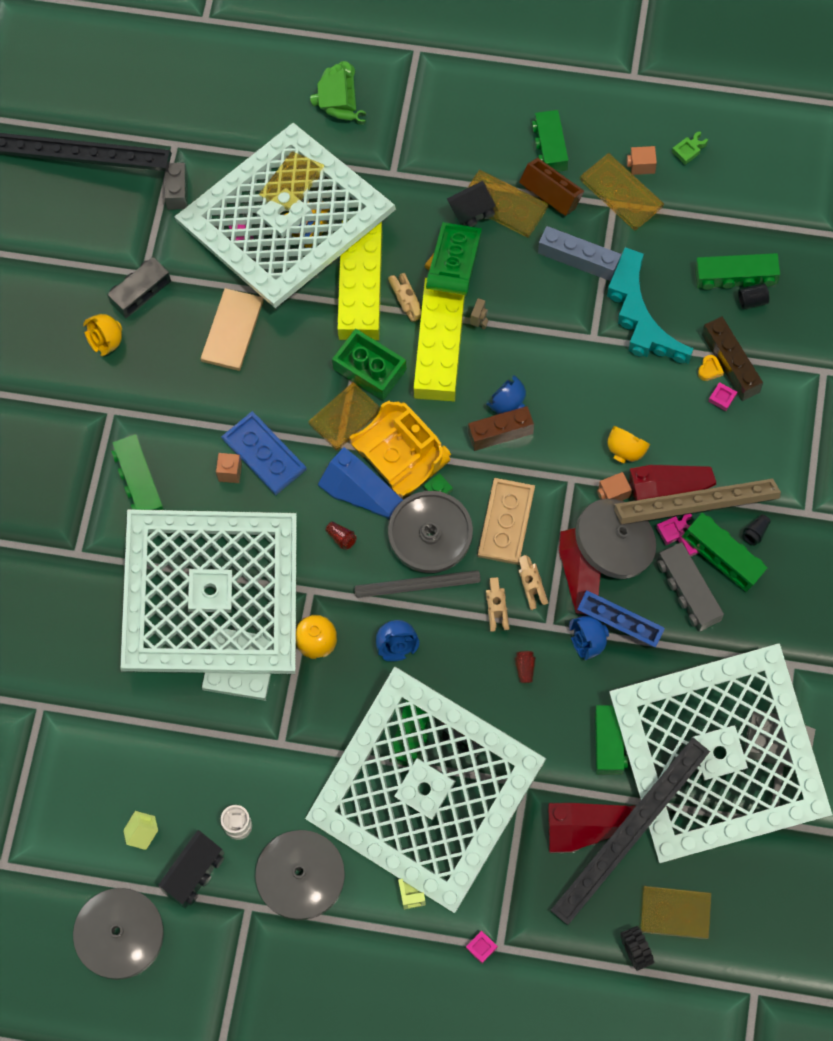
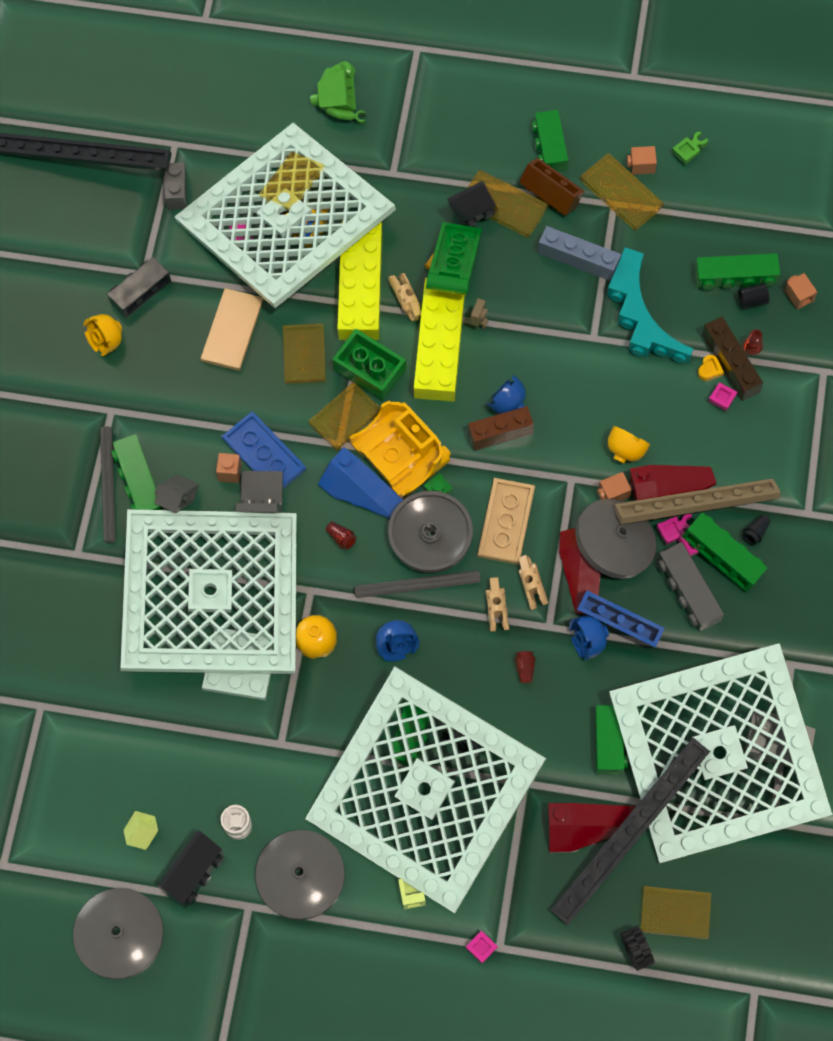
none -> dark grey axle [100,426,116,543]
none -> dark grey brick [154,474,199,513]
none -> dark grey bracket [236,471,283,513]
none -> clear yellow tile [283,324,326,384]
none -> clear red cone [743,329,763,355]
none -> nougat brick [784,273,817,310]

